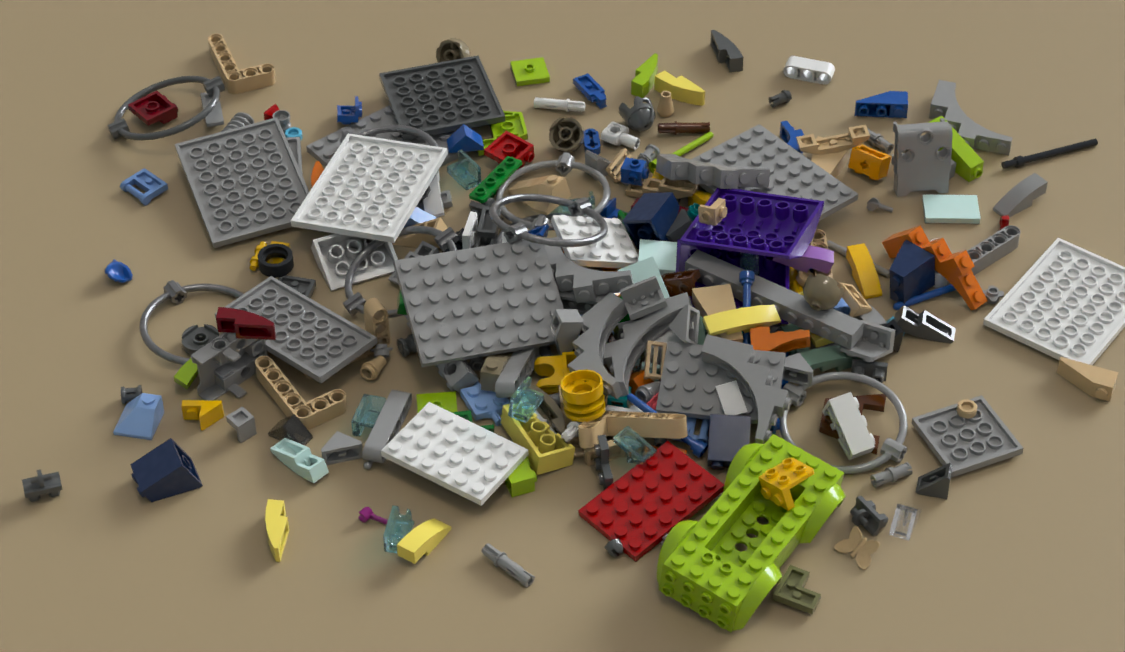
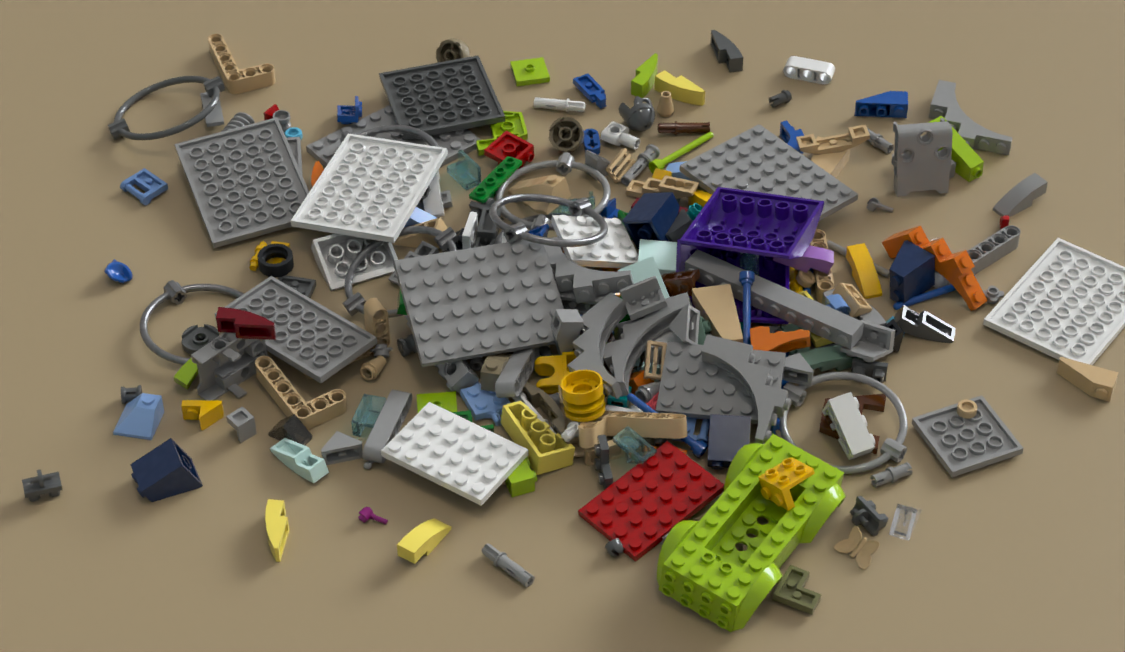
dark red plate [128,91,178,126] -> none
clear light blue hinge [383,505,414,553] -> none
blue slope [447,124,484,153] -> none
clear light blue panel [508,376,544,423] -> none
blue brick [621,157,649,186] -> none
light grey arch [656,154,770,189] -> none
tan bracket [698,198,727,226] -> none
light yellow slope [703,304,781,336] -> none
white sticker [715,380,747,415] -> none
dark tan cylinder [803,274,844,311] -> none
light orange brick [848,144,891,180] -> none
dark grey slope [916,463,953,499] -> none
light aqua tile [922,194,981,224] -> none
black bar [1001,138,1098,169] -> none

